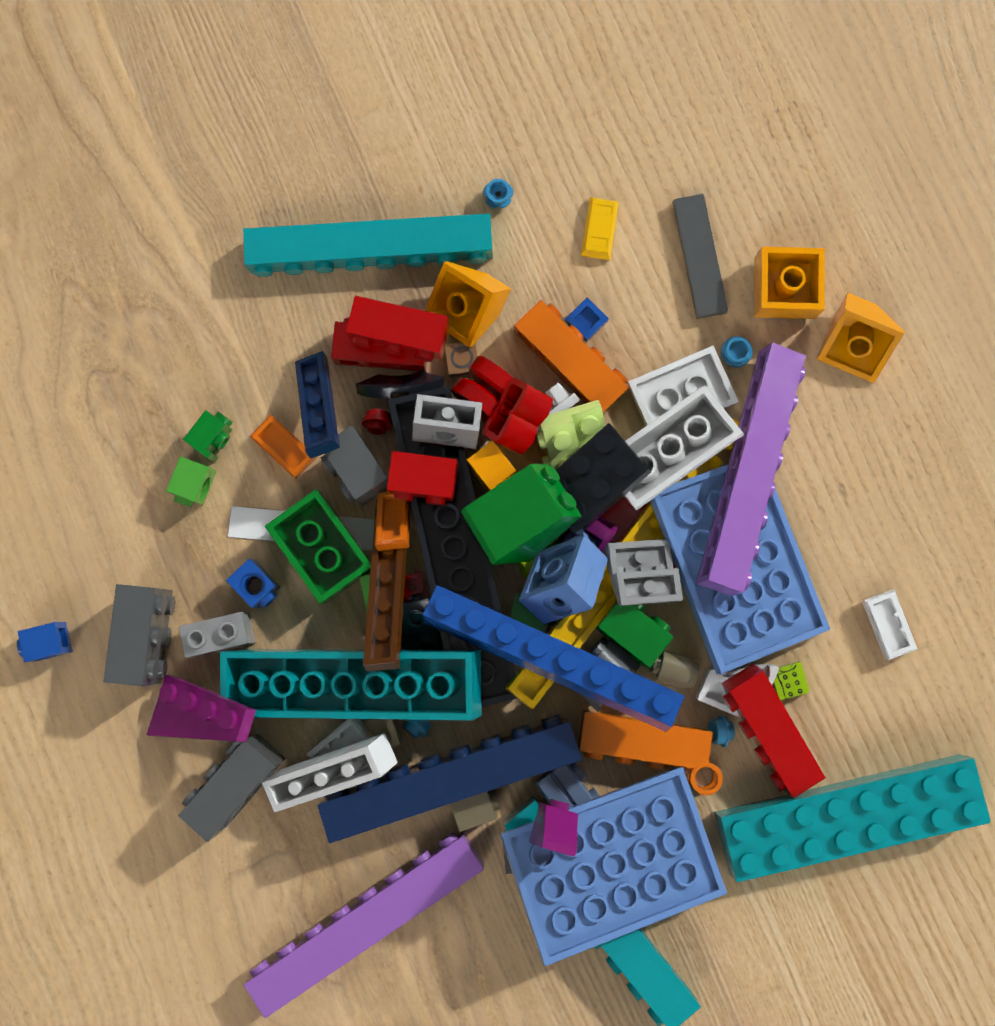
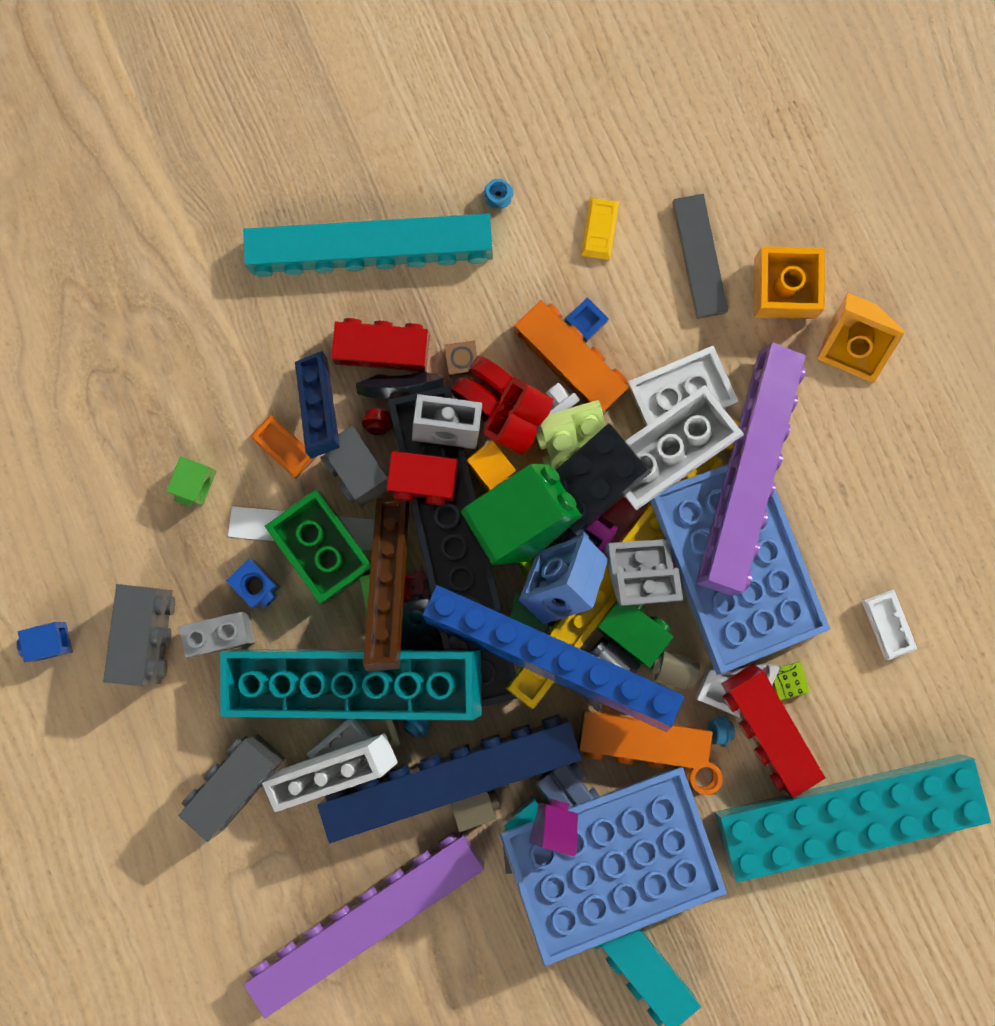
magenta wing [146,674,256,742] -> none
green brick [182,410,233,462] -> none
red brick [346,295,450,362] -> none
orange tile [375,492,411,551] -> none
light orange slope [425,261,511,347] -> none
dark azure plate [721,336,753,368] -> none

